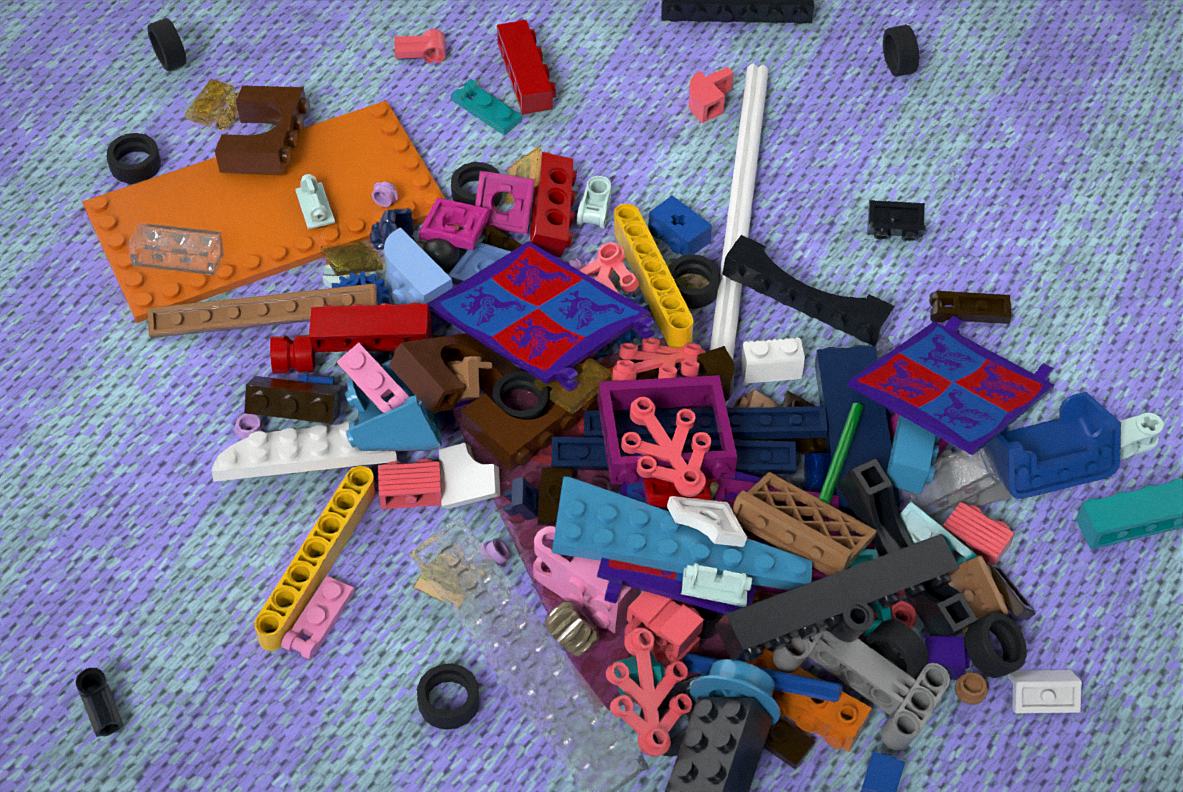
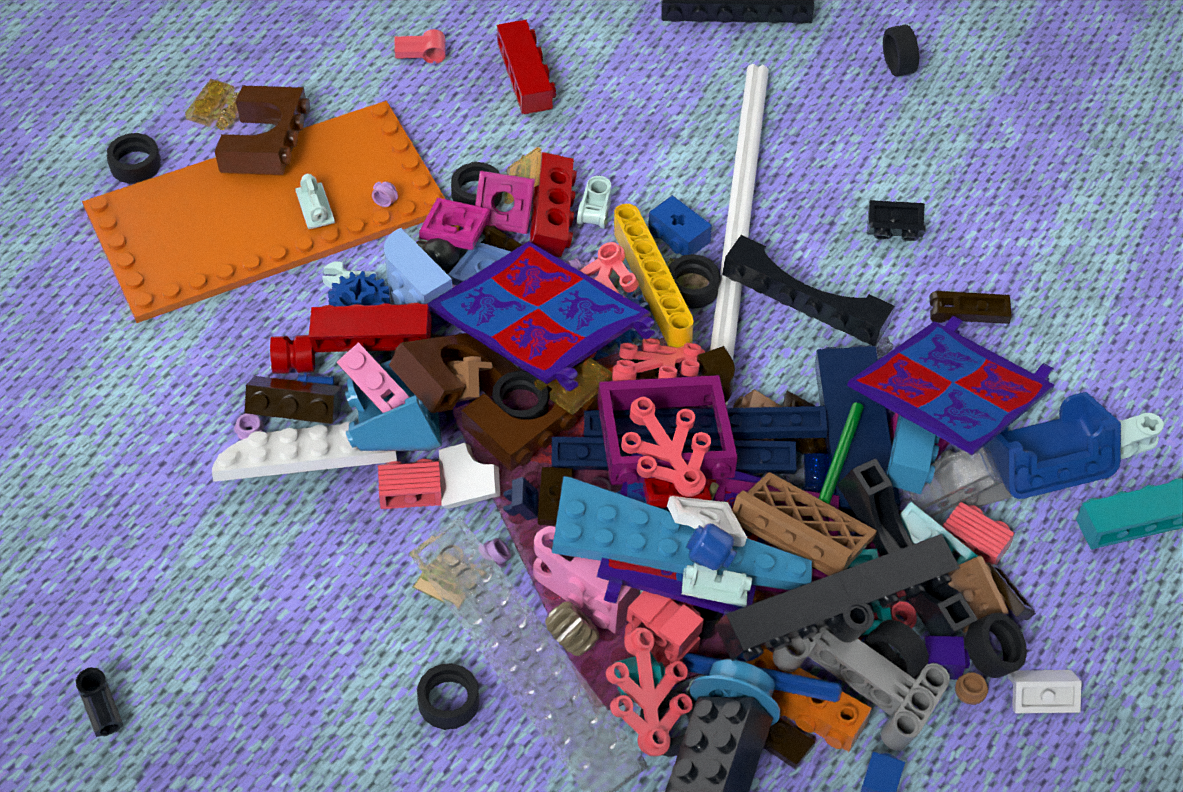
clear brick [128,223,224,275] -> none
black tyre [147,18,187,71] -> none
medium nougat tile [147,284,378,338] -> none
yellow beam [254,466,376,651] -> none
bright pink plate [281,576,355,660] -> none
clear yellow piece [321,240,383,276] -> none
dark blue hair [369,208,416,250] -> none
teal plate [451,79,522,136] -> none
coral brick [688,67,734,124] -> none
white brick [741,337,805,384] -> none
none -> blue head [686,523,737,570]

